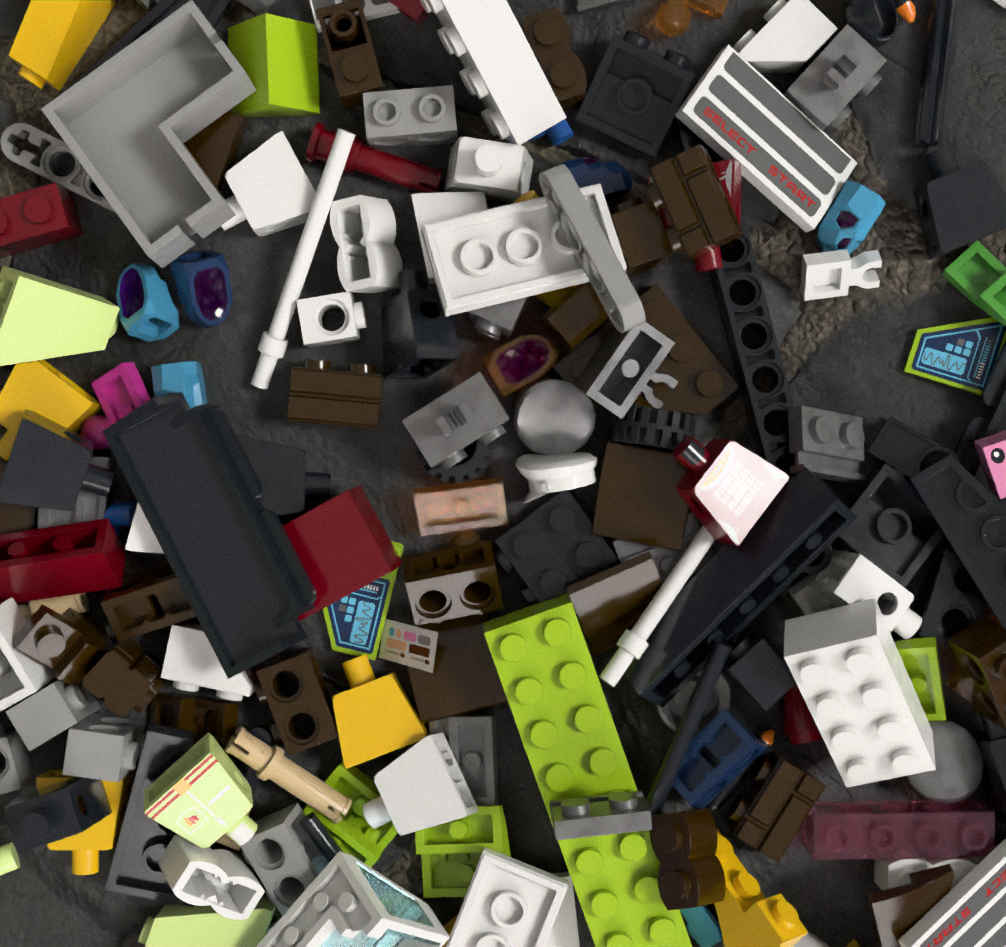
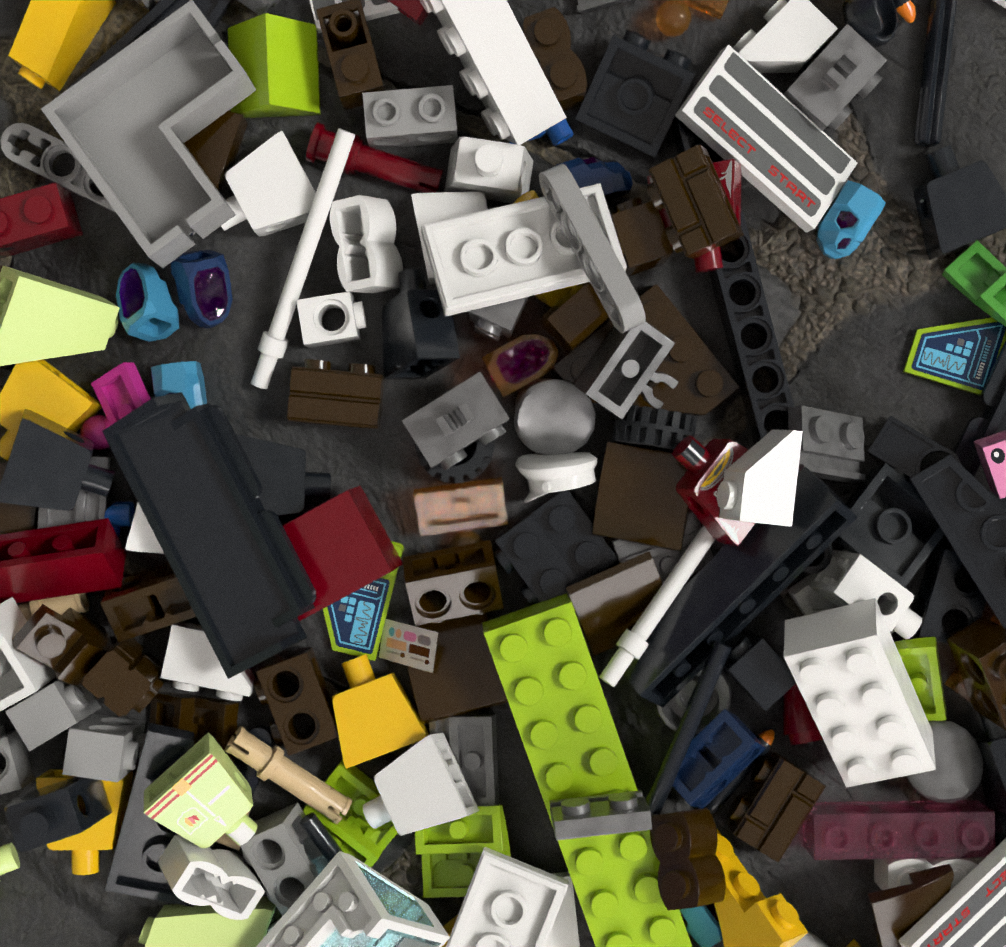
white plate [800,249,882,301] -> none
none -> white slope [717,430,803,526]

